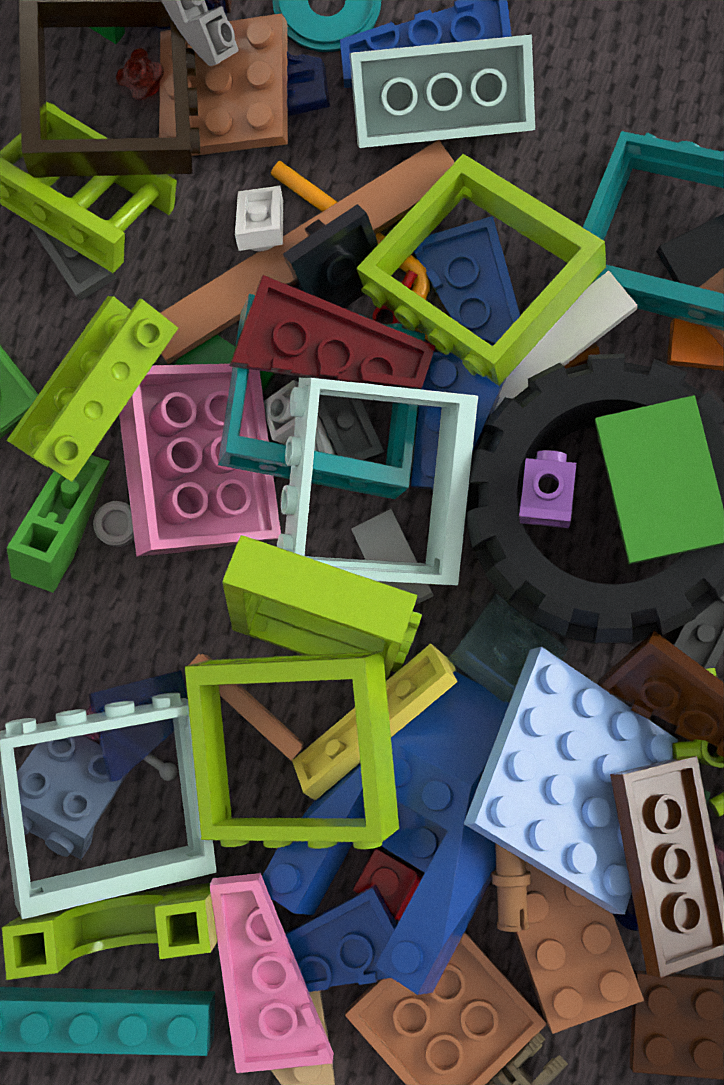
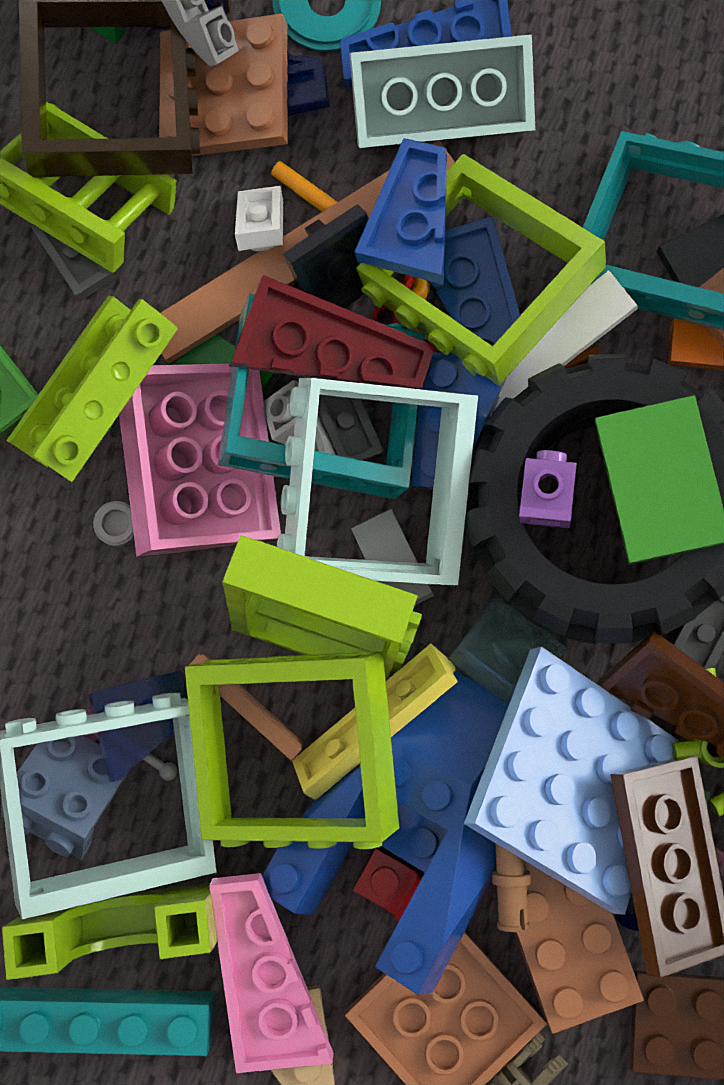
bright green slope [7,455,110,593] -> none
clear red plate [116,48,164,100] -> none
blue wing [285,884,397,992] -> none
none -> blue wing [355,138,447,285]

